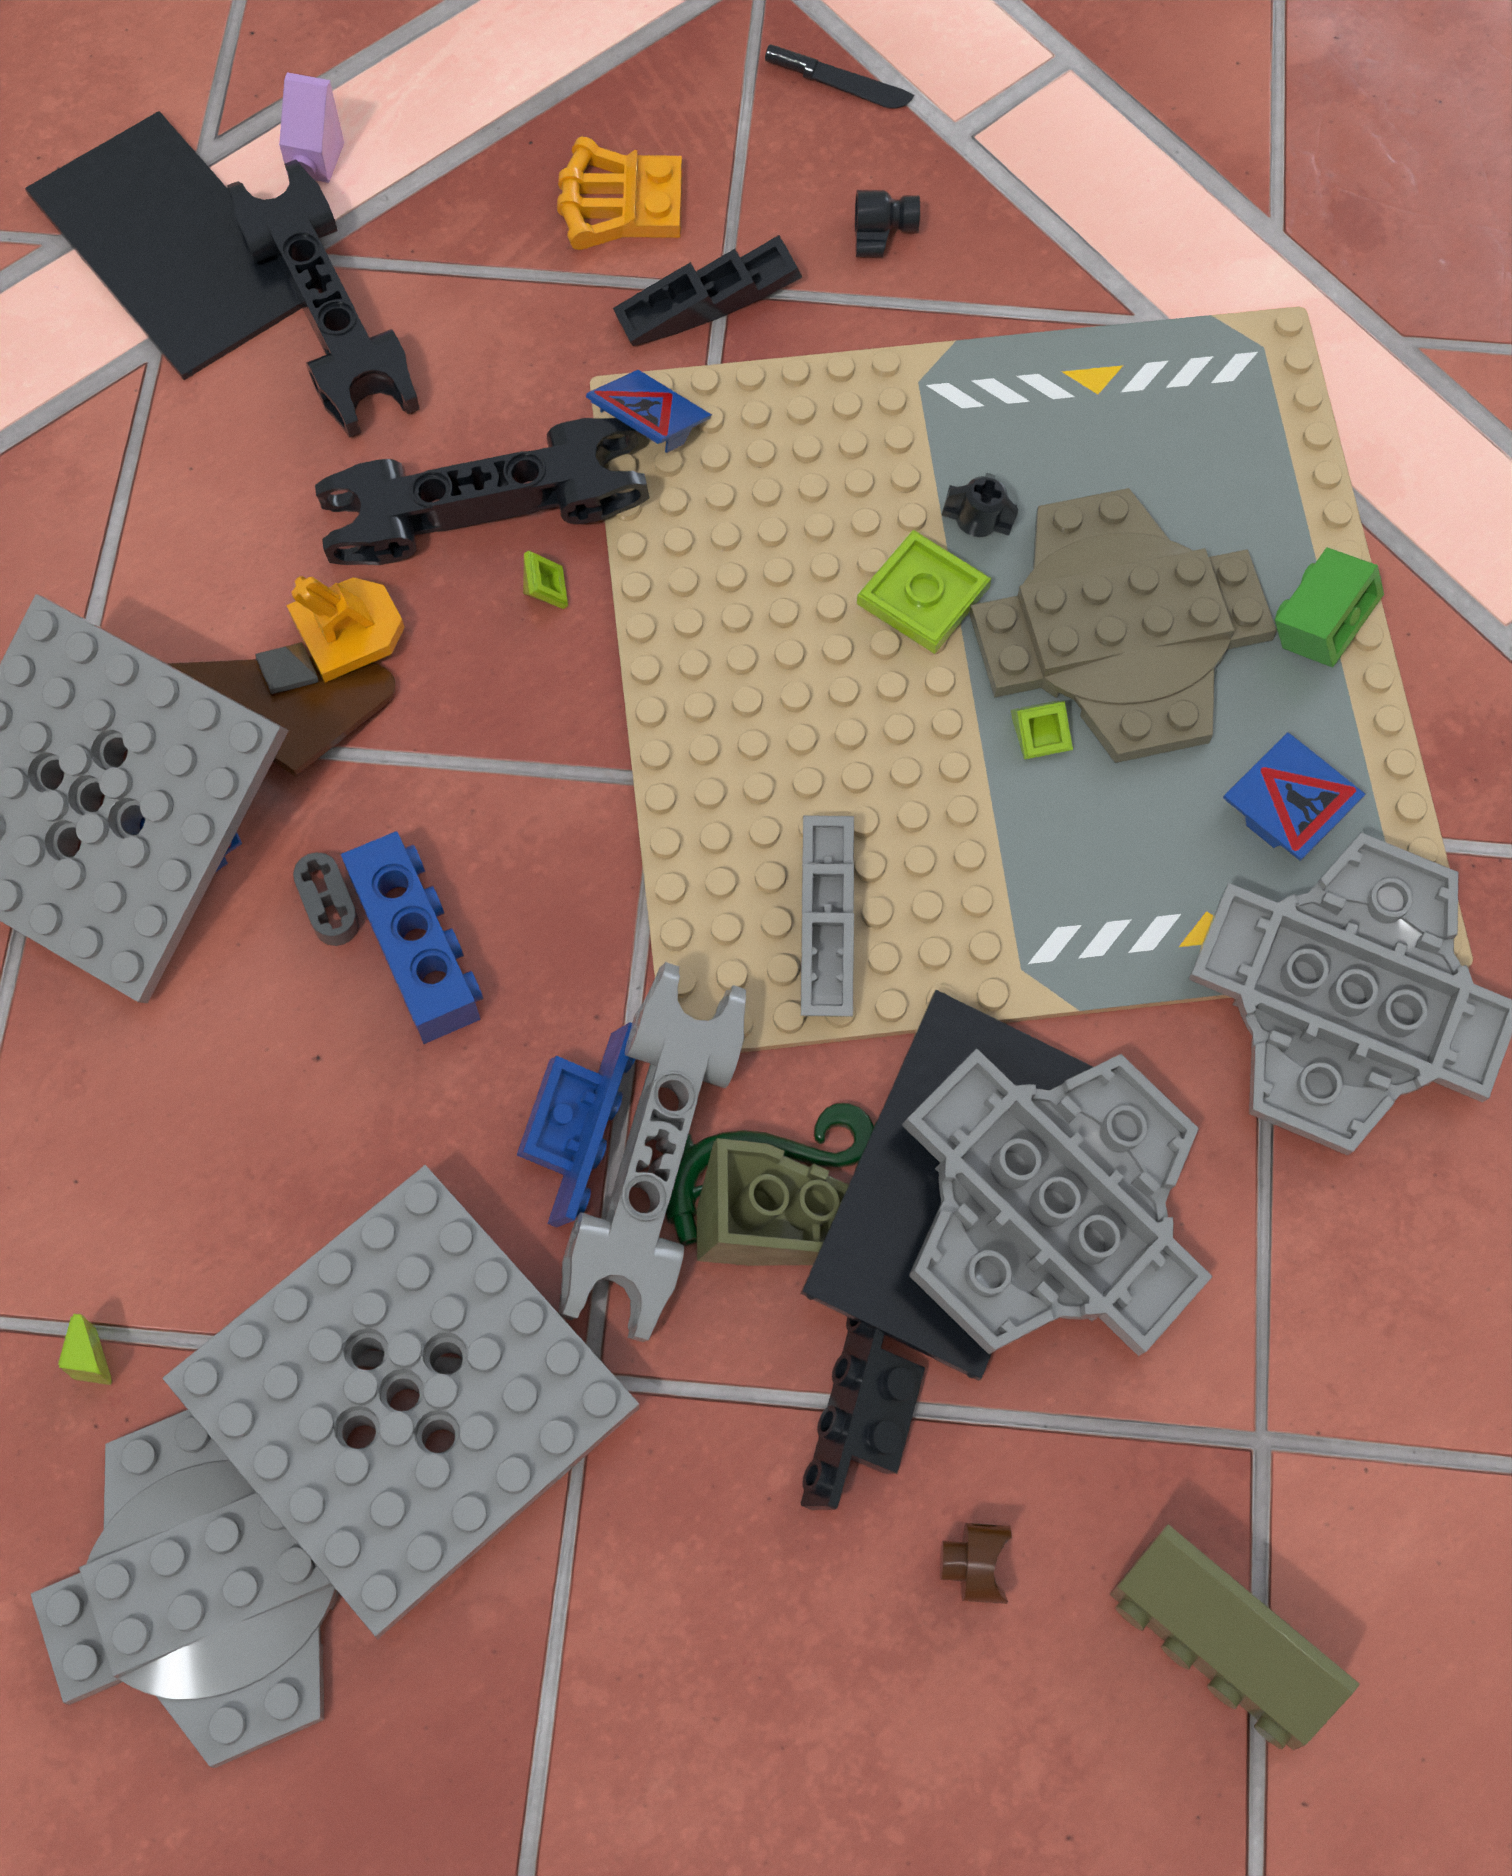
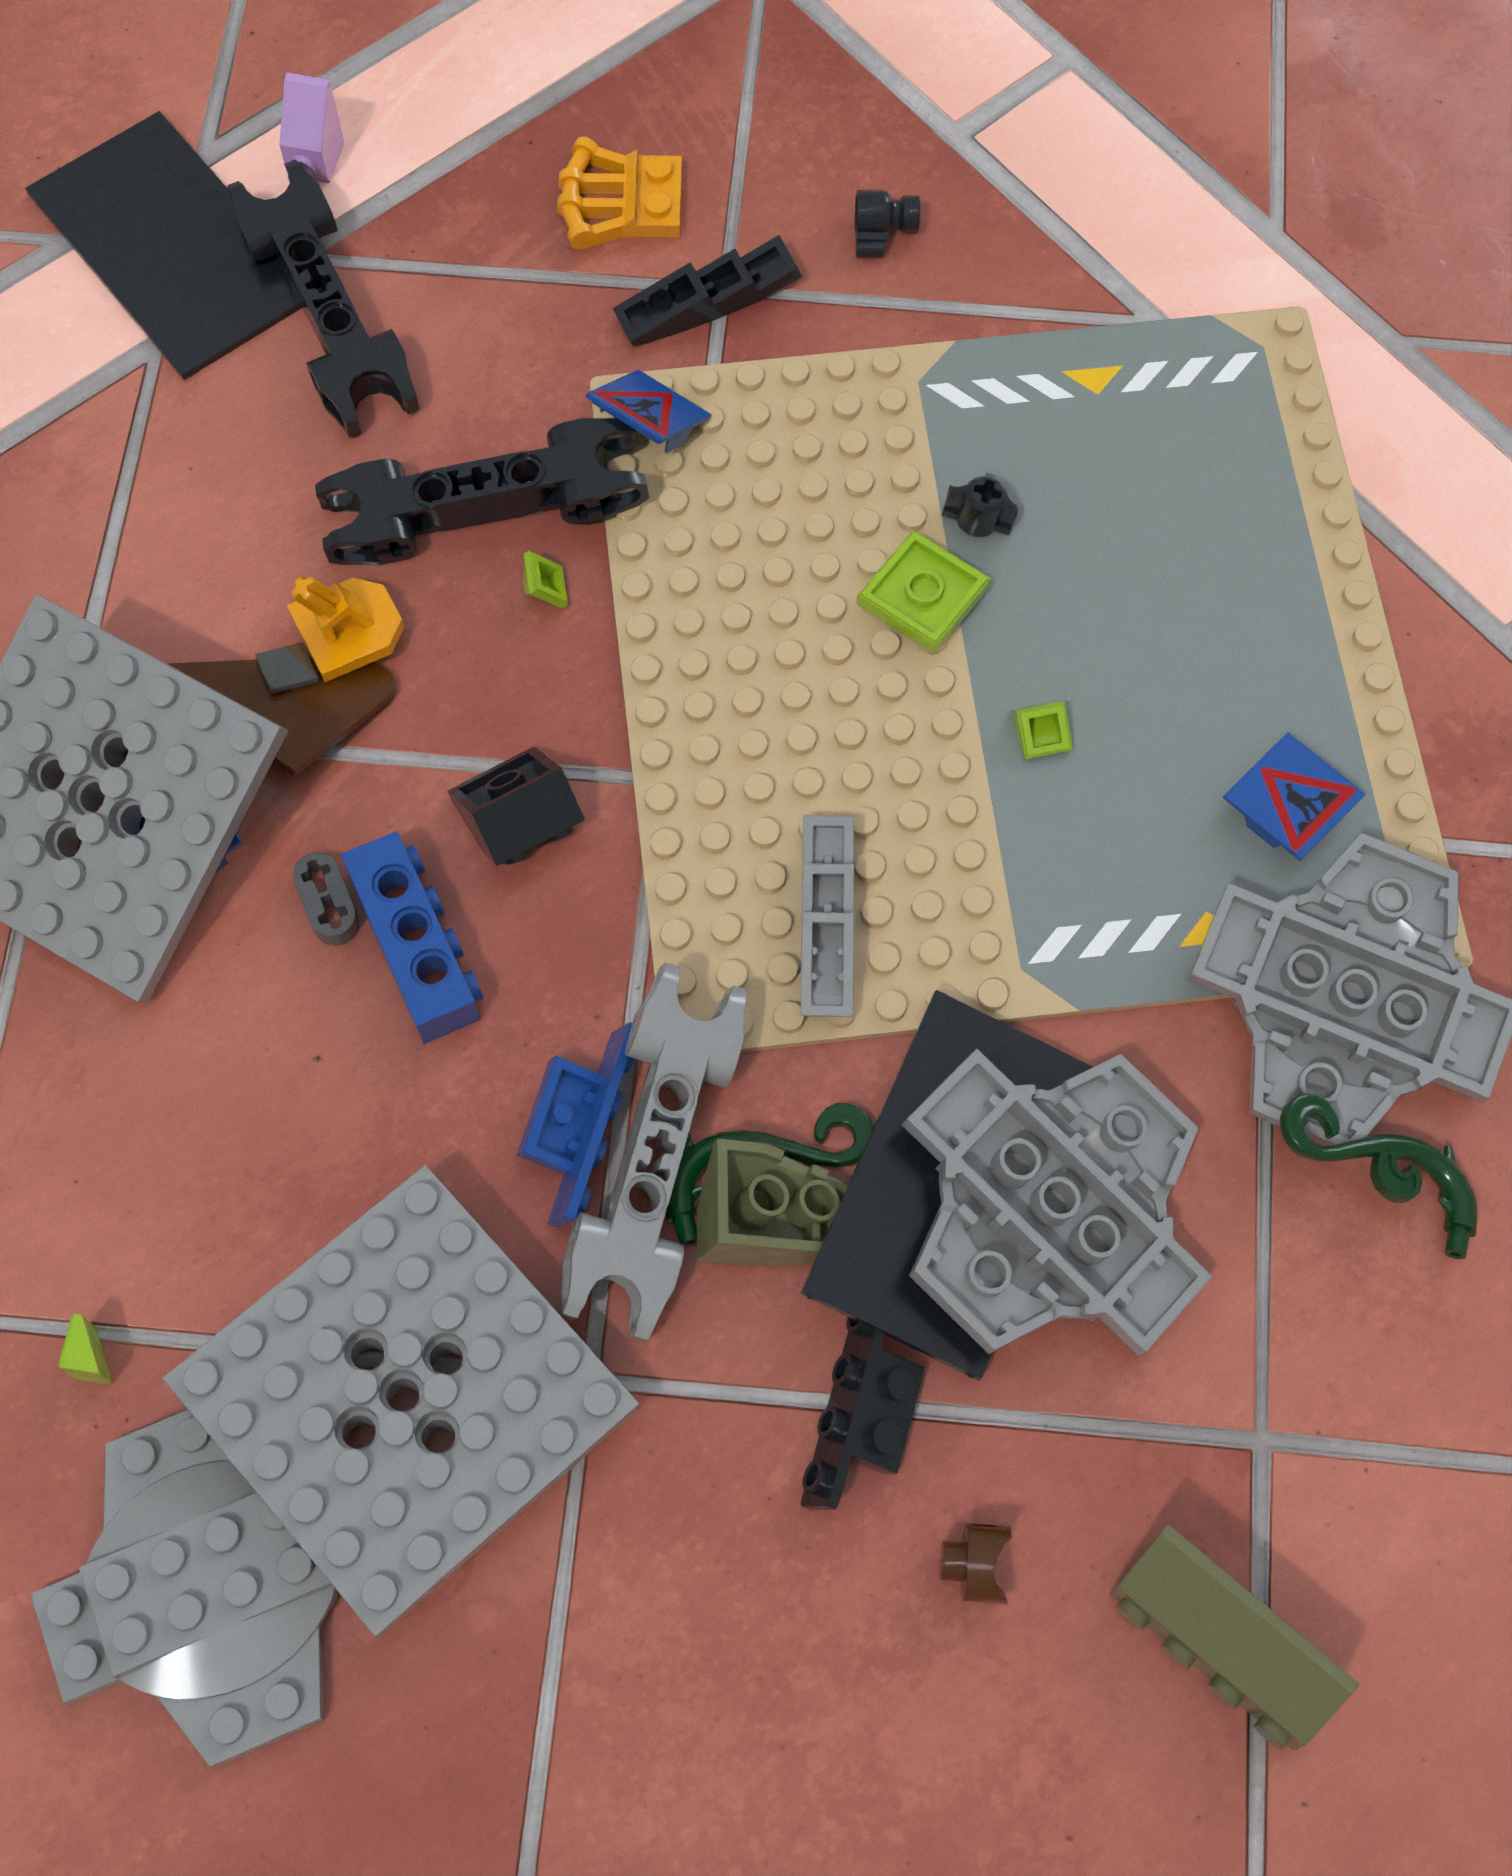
black piece [765,44,914,108] -> none
dark tan plate [969,488,1277,763] -> none
bright green brick [1275,547,1384,668] -> none
none -> black slope [447,746,585,866]
none -> dark green plant [1280,1093,1477,1259]

